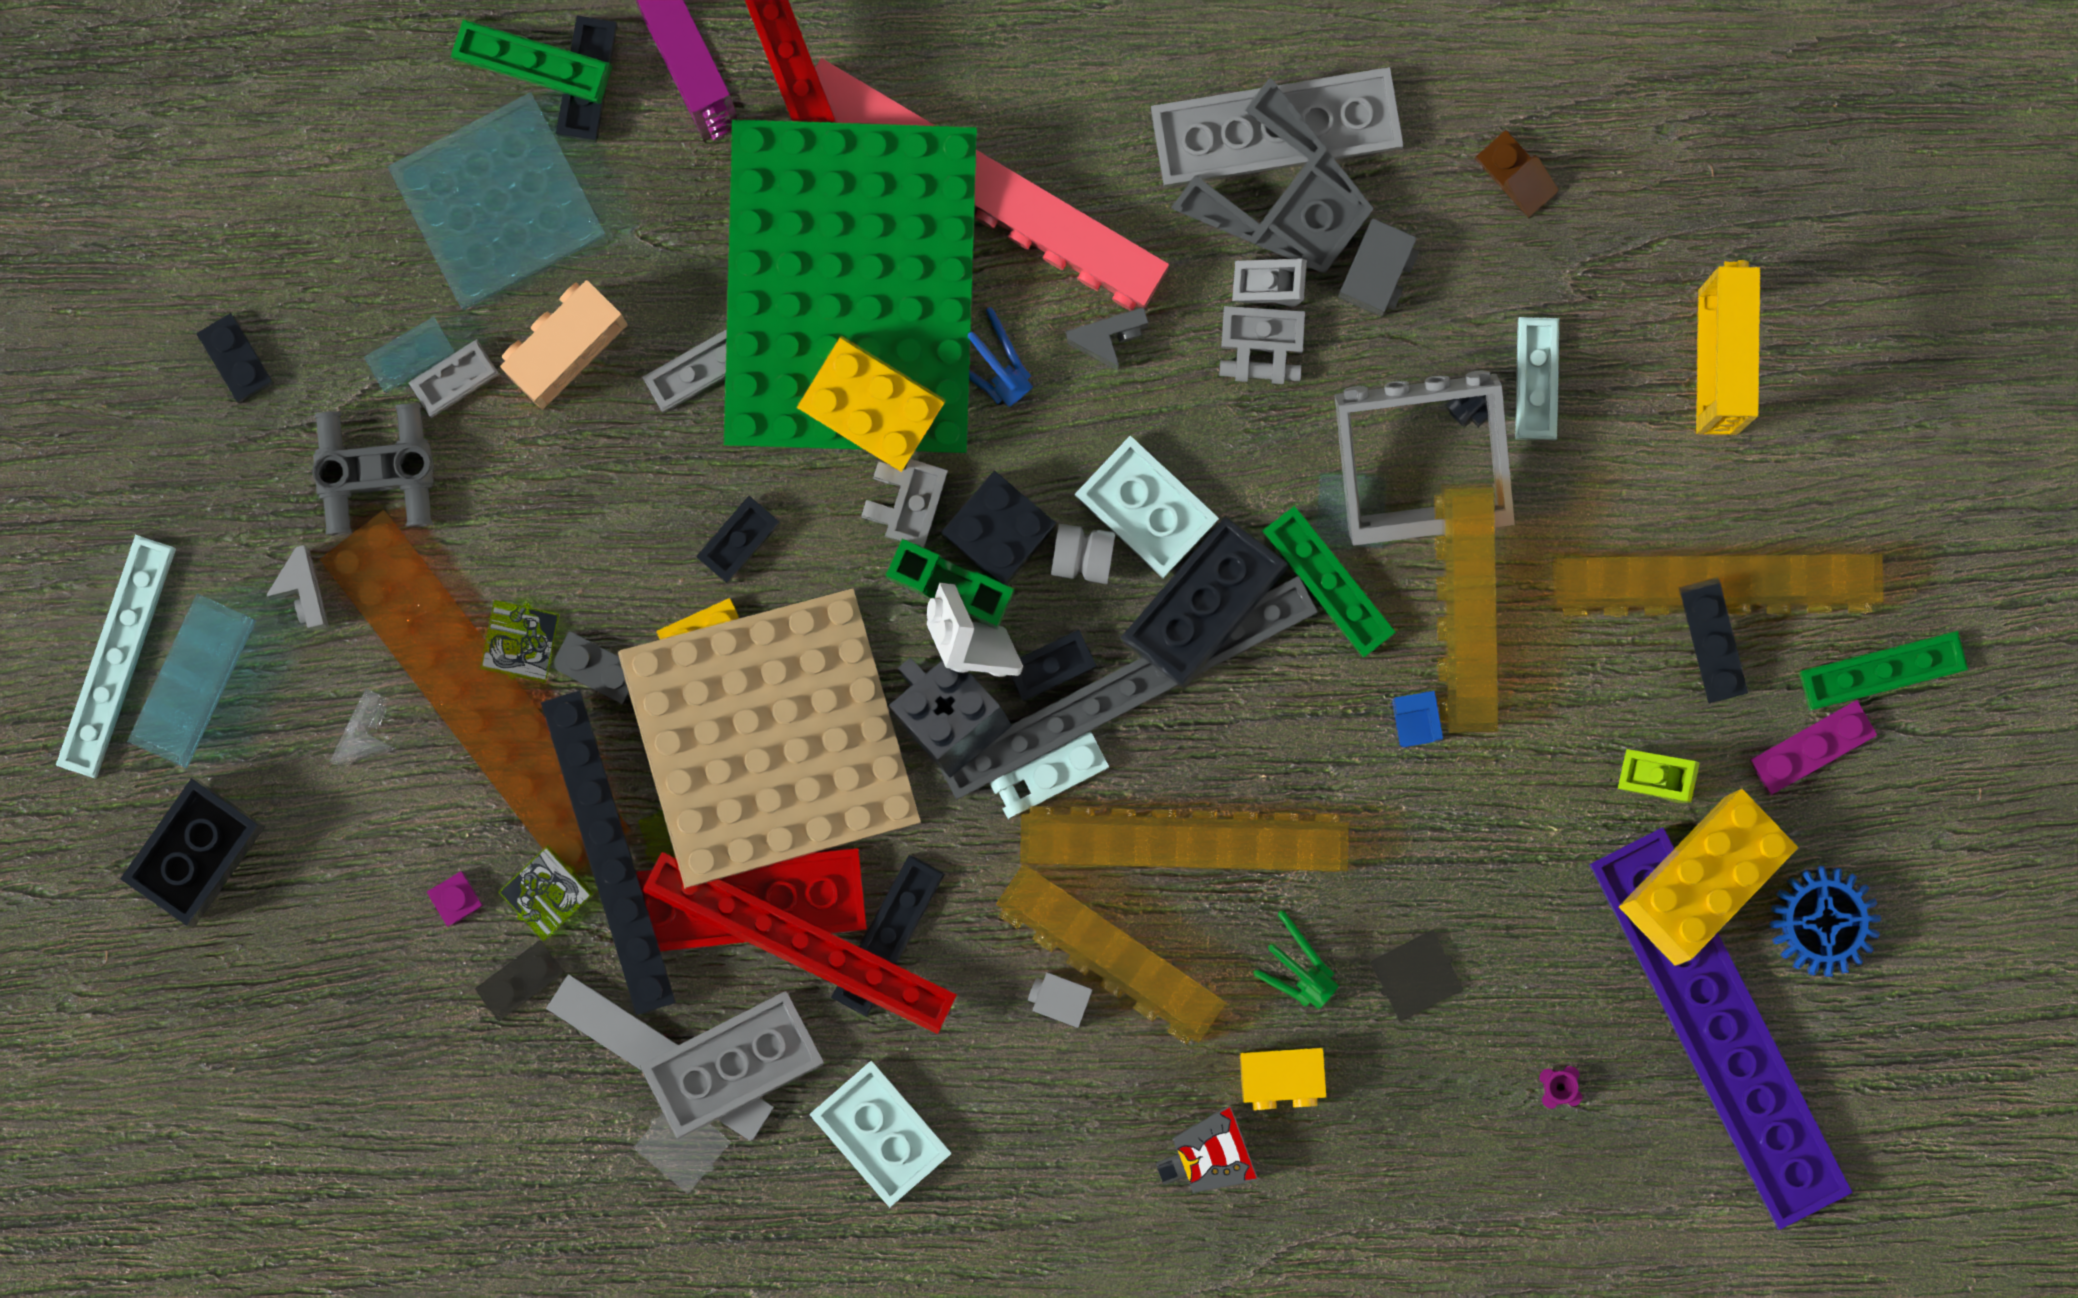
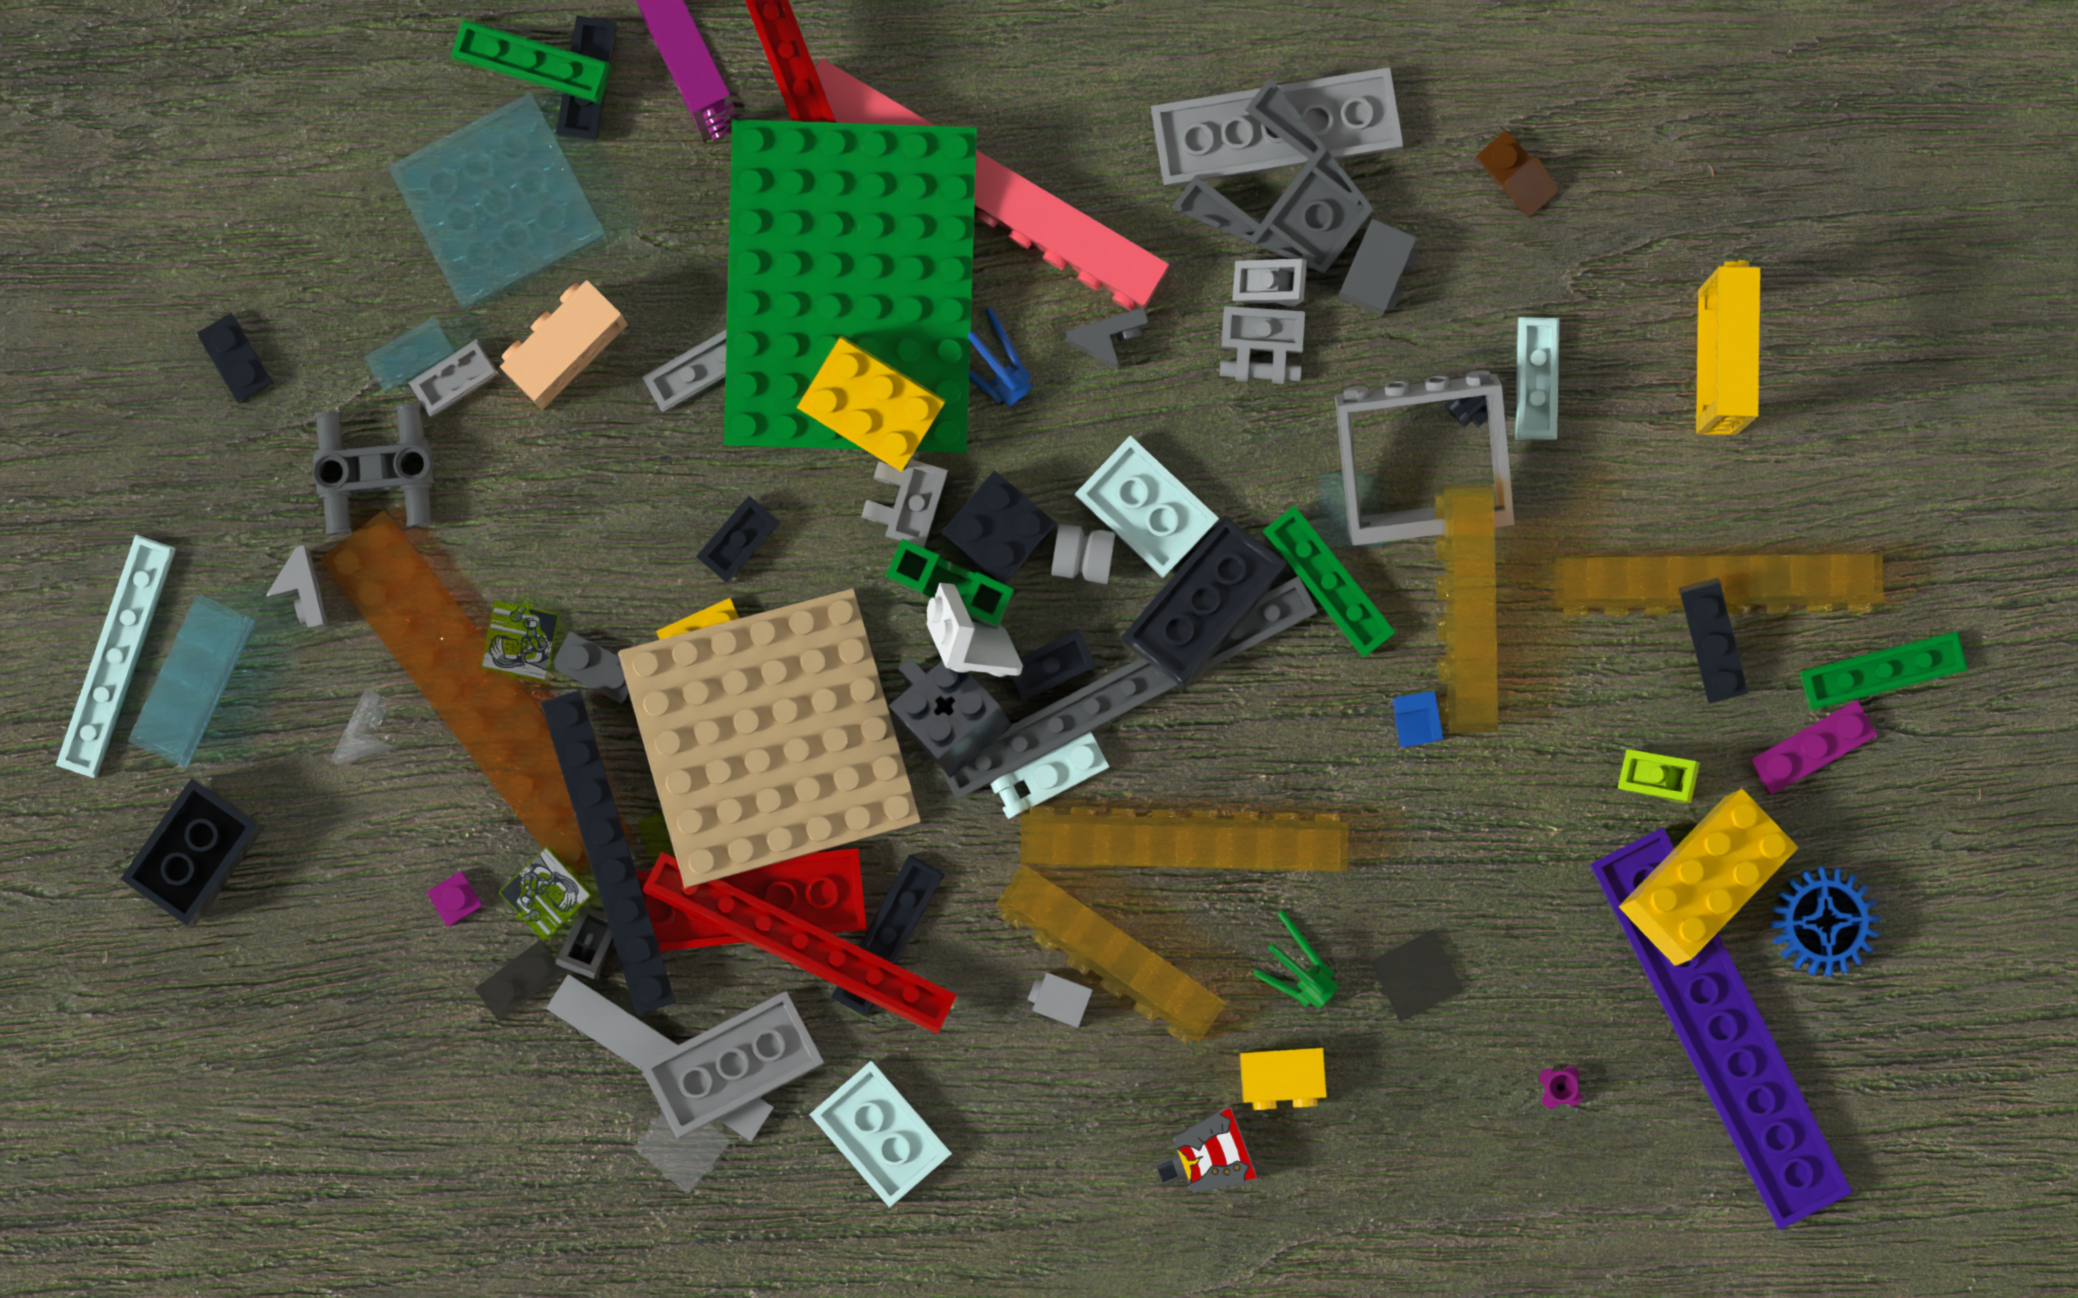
none -> dark grey slope [555,906,613,979]

